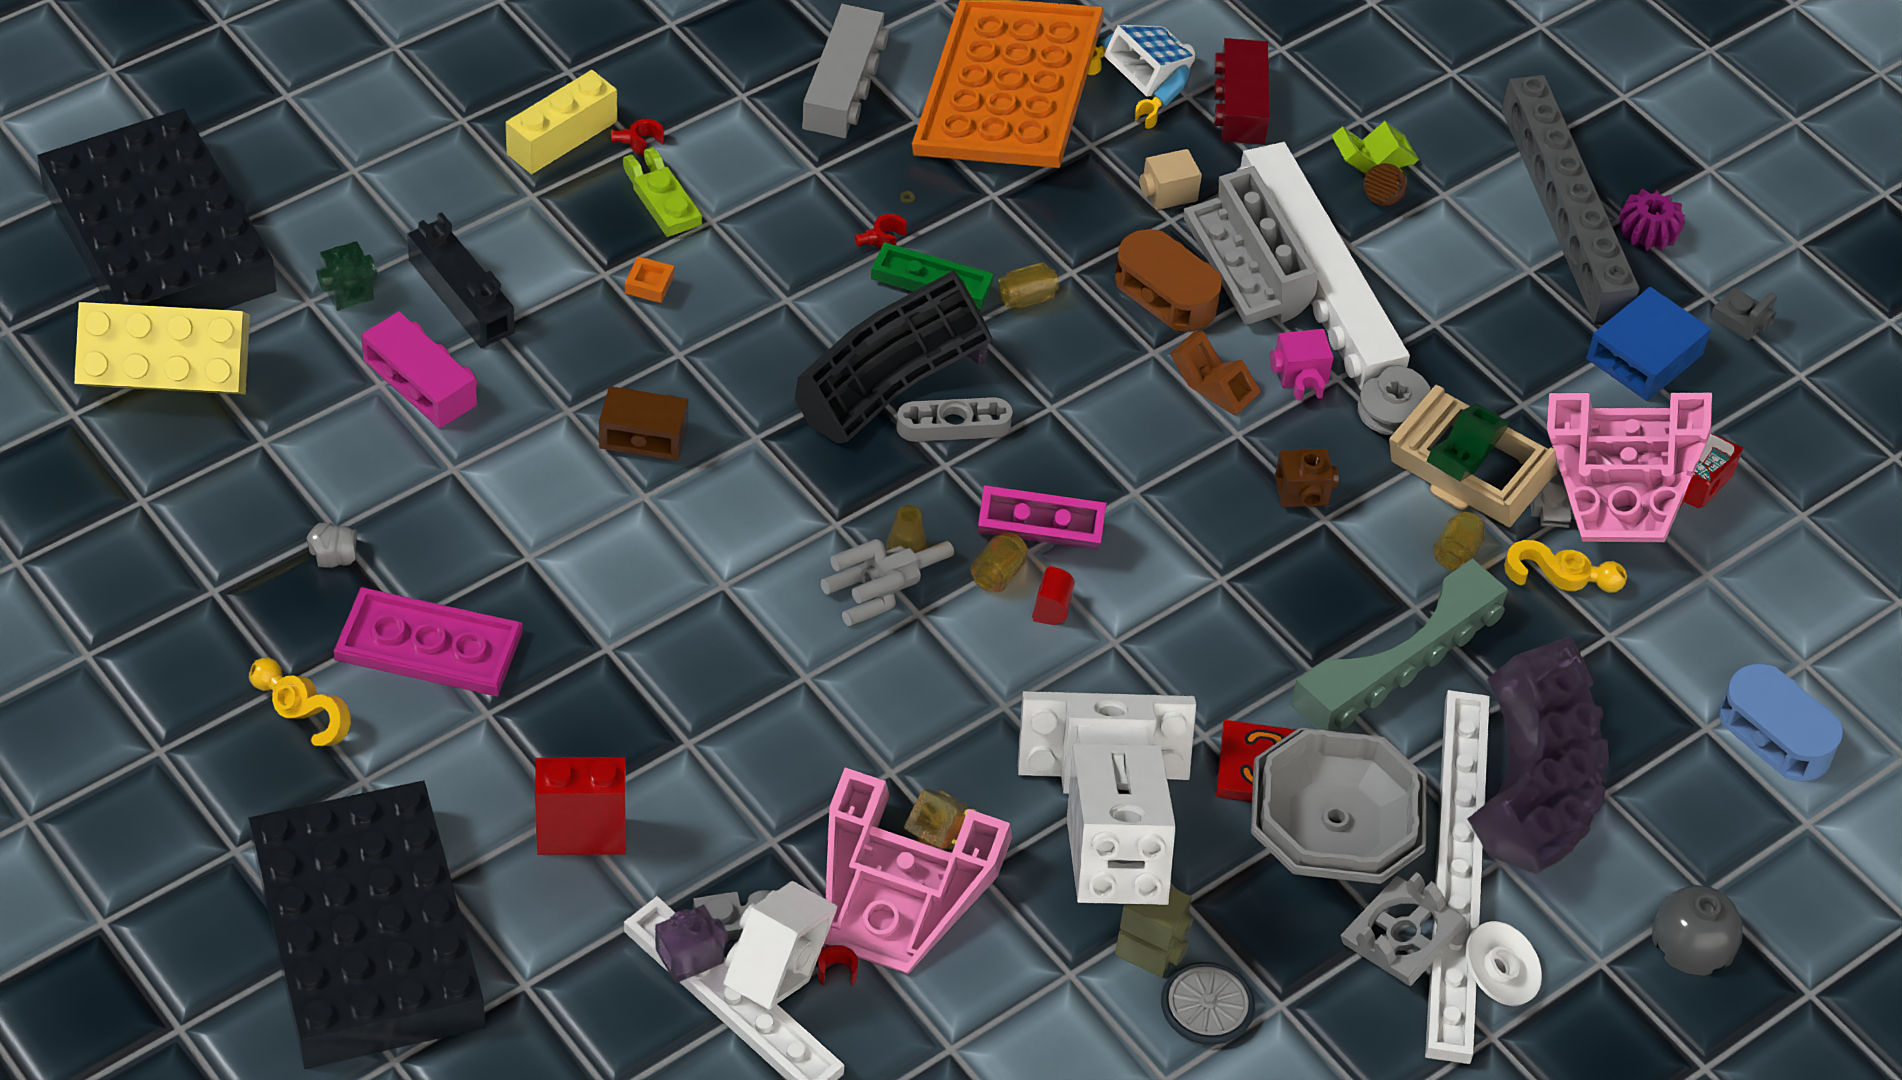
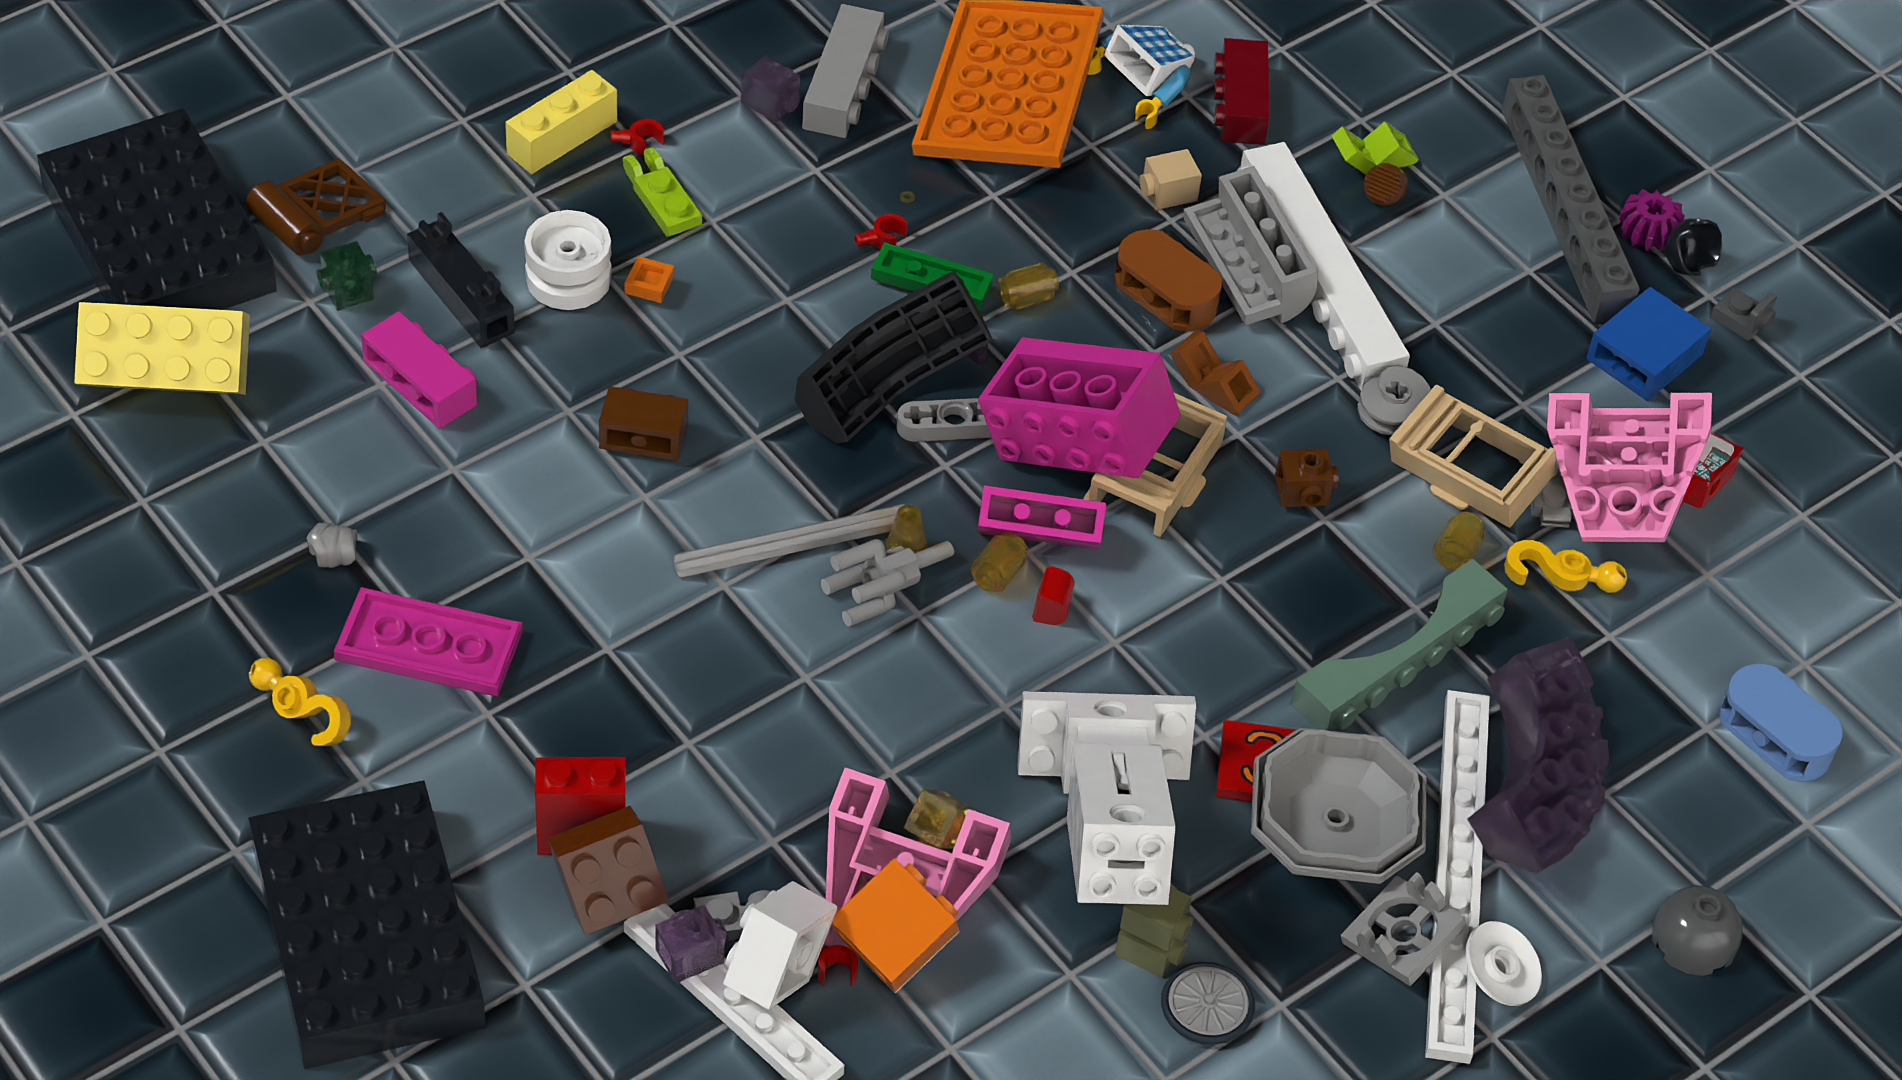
dark pink brick [1270,329,1334,401] -> none
dark green slope [1426,403,1510,482] -> none
none -> reddish brown piece [245,158,386,256]
none -> white wheel [524,210,612,310]
none -> reddish brown brick [547,806,669,935]
none -> light grey axle [673,504,911,578]
none -> clear purple brick [741,55,801,123]
none -> orange piece [831,858,960,993]
none -> dark pink brick [978,337,1181,478]
none -> tan piece [1083,393,1227,537]
none -> black hair [1666,218,1722,276]

